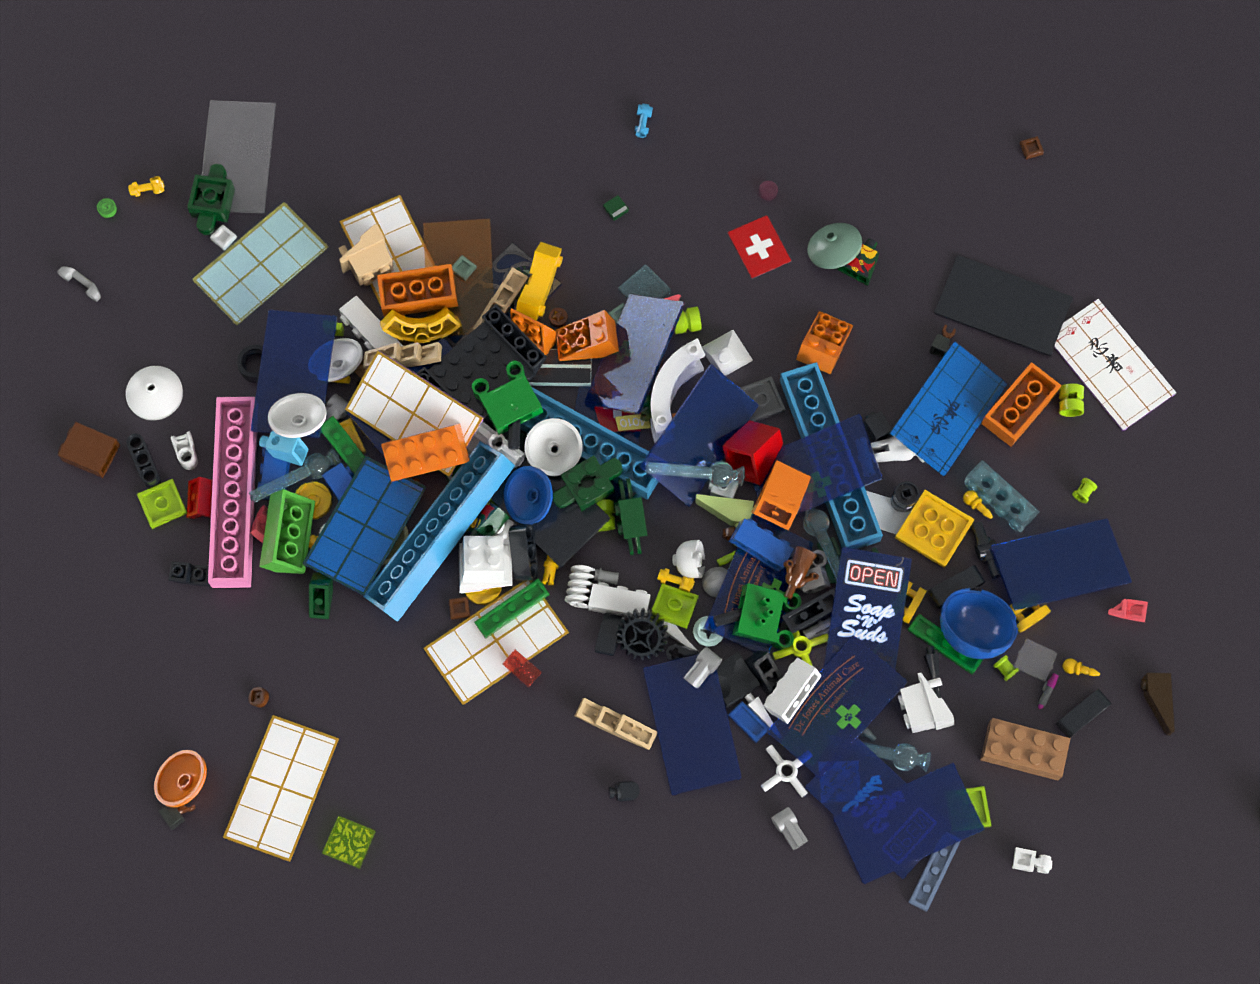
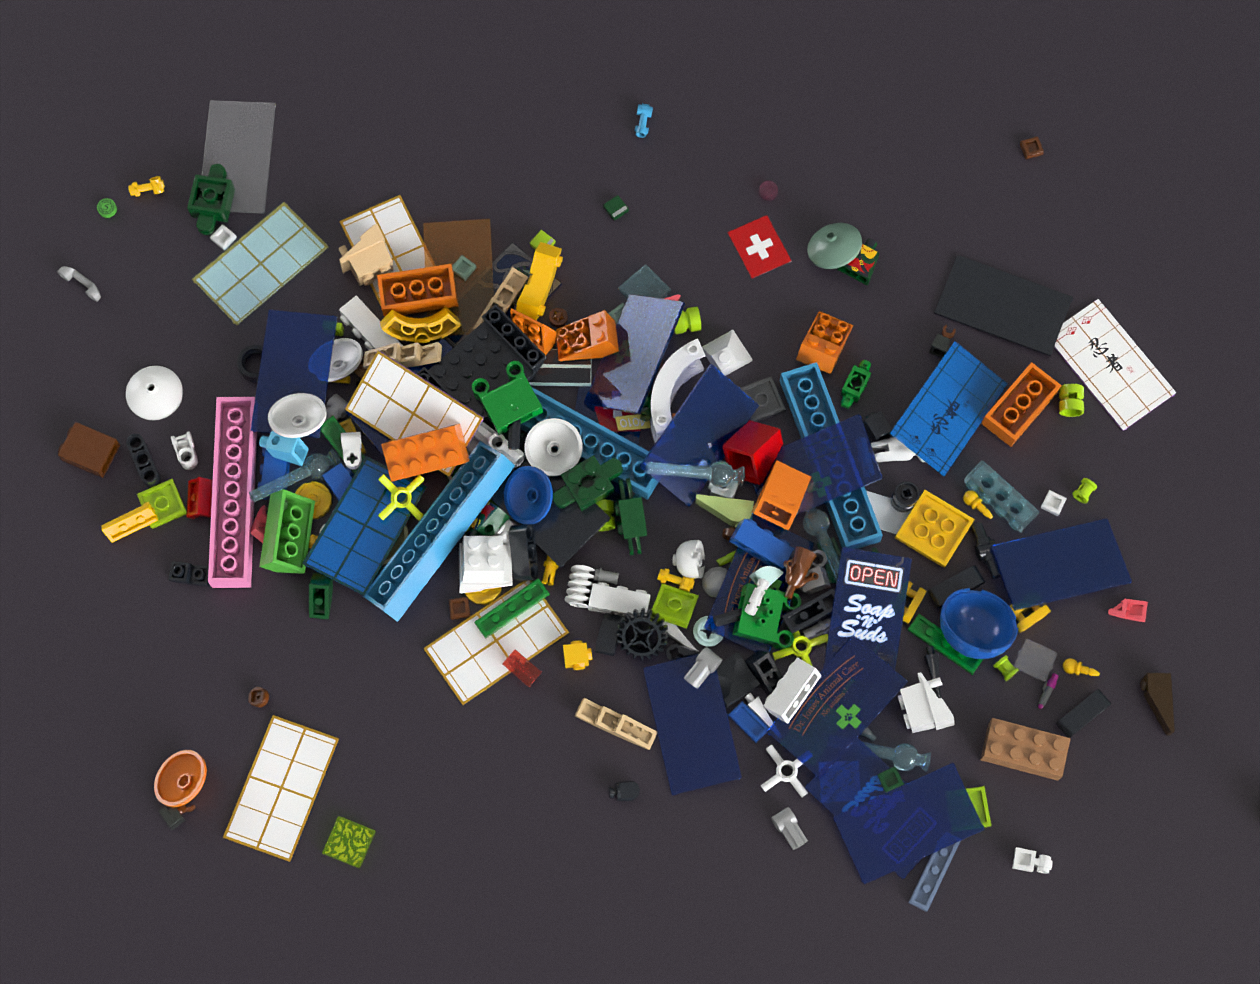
none -> yellow hinge [101,502,158,543]
none -> white piece [341,432,362,470]
none -> neon yellow bar [378,474,425,521]
none -> lime tile [530,230,556,250]
none -> yellow brick [563,641,592,670]
none -> white axle [745,578,769,616]
none -> light aqua brick [749,566,783,587]
none -> green piece [841,360,871,409]
none -> dark green tile [877,766,904,793]
none -> white tile [1041,490,1067,516]

